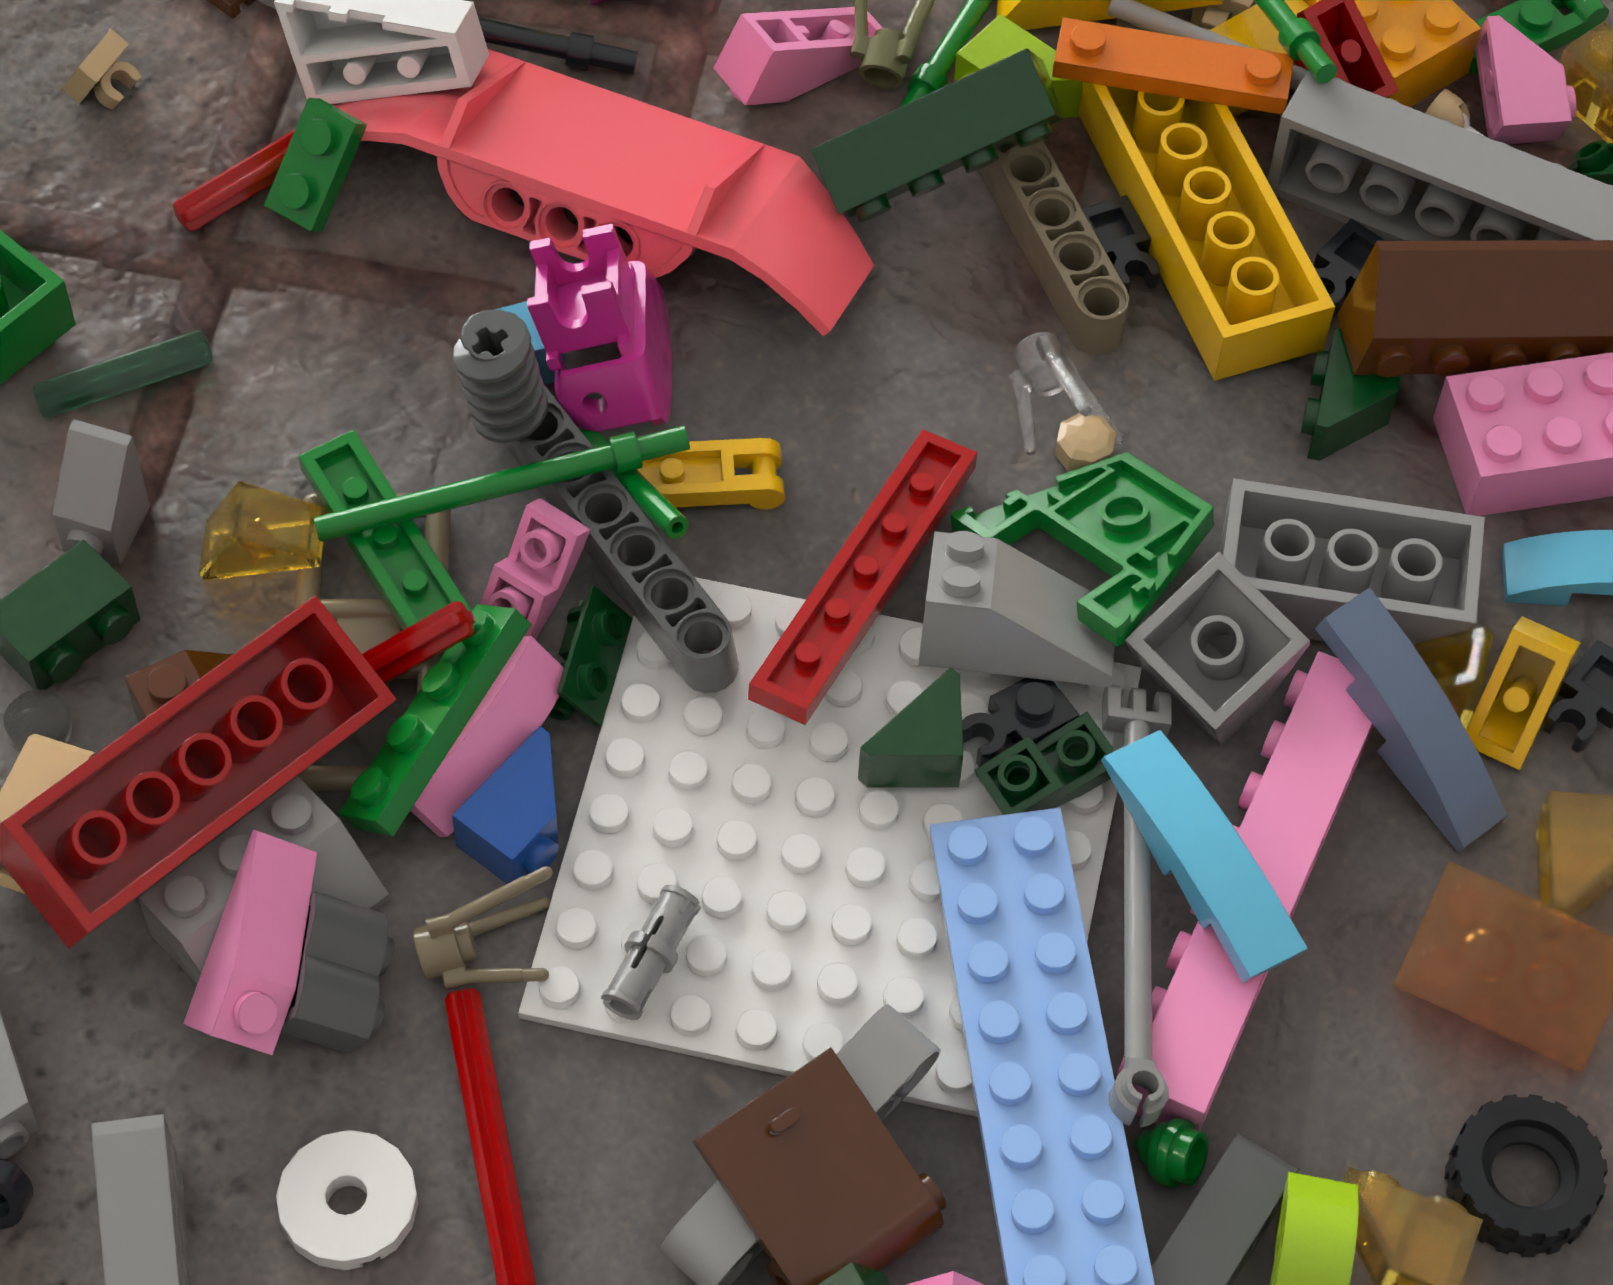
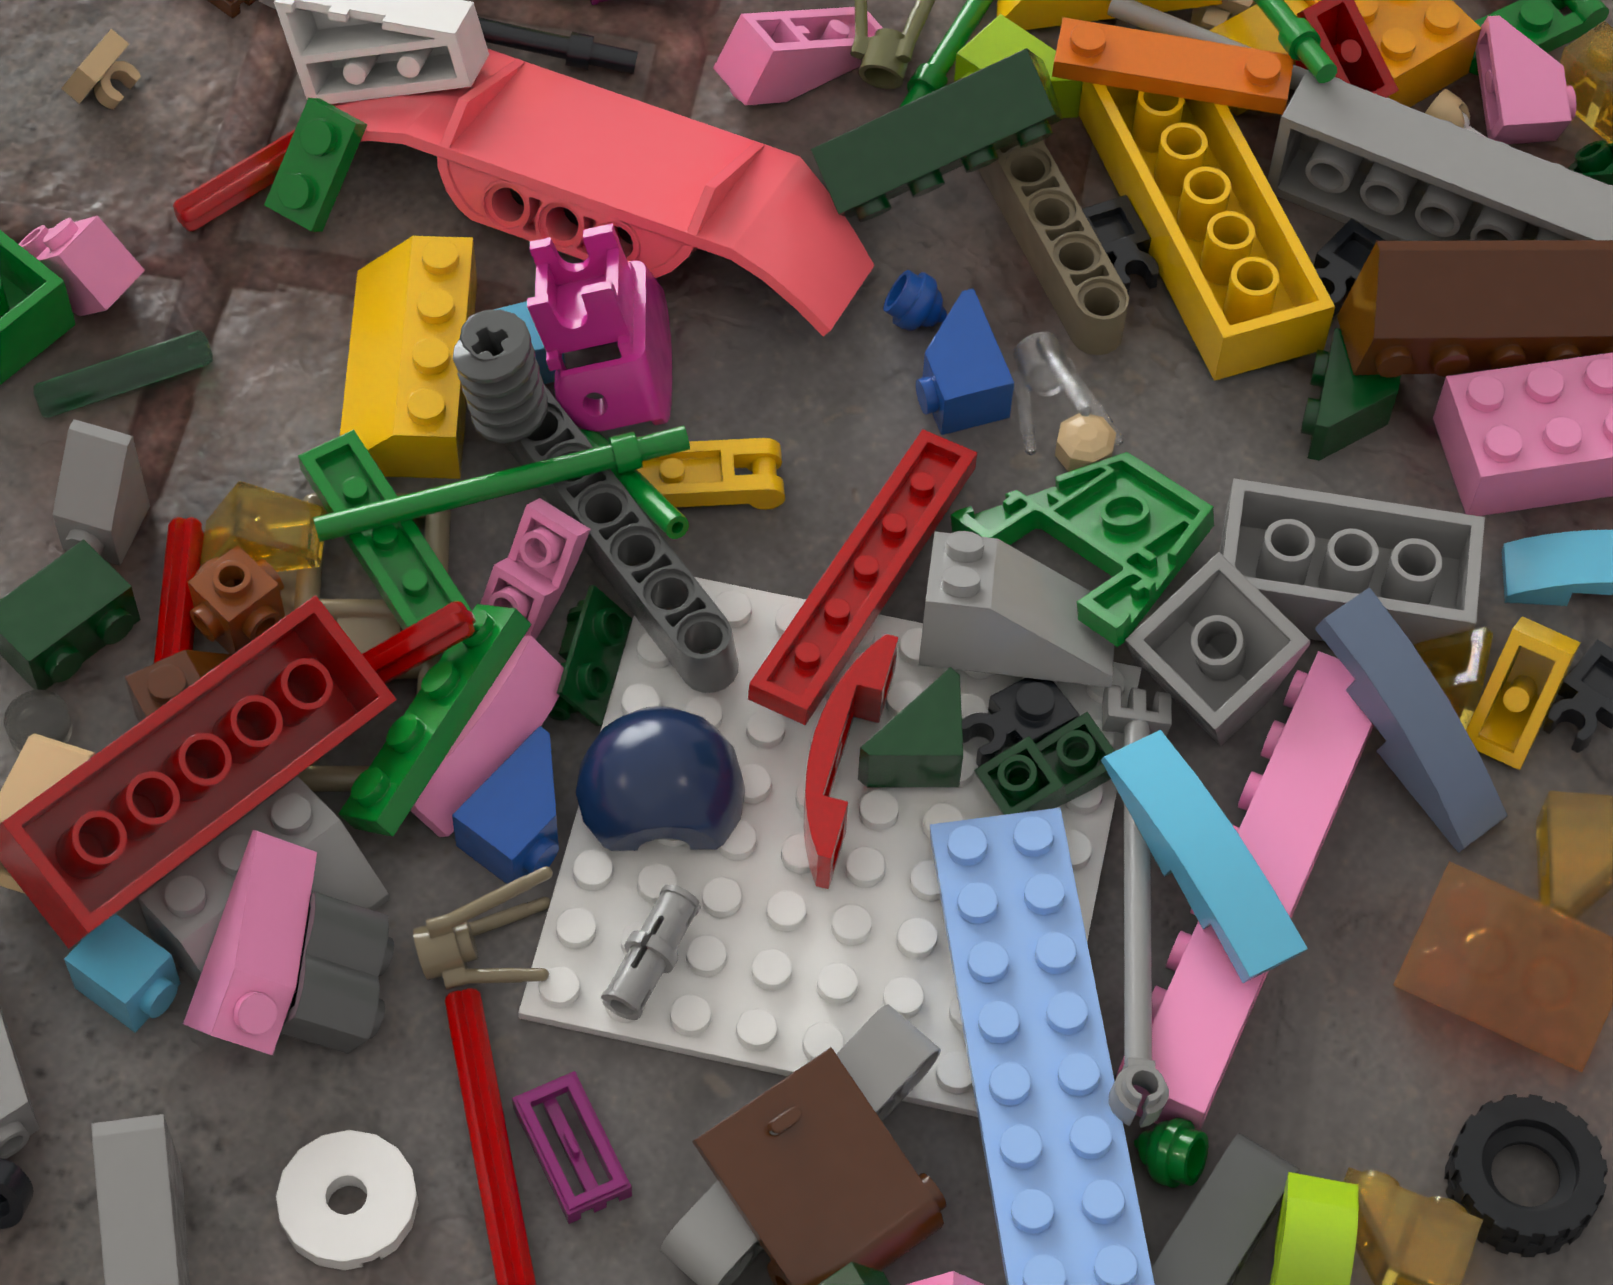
none -> bright pink slope [19,216,145,316]
none -> medium azure brick [64,914,181,1033]
none -> red axle [154,517,204,663]
none -> dark orange brick [188,545,285,654]
none -> yellow slope [340,236,477,479]
none -> magenta tile [512,1071,632,1224]
none -> dark blue cylinder [575,706,745,851]
none -> red slope [804,634,898,889]
none -> blue plate [883,270,947,331]
none -> blue slope [915,288,1014,435]

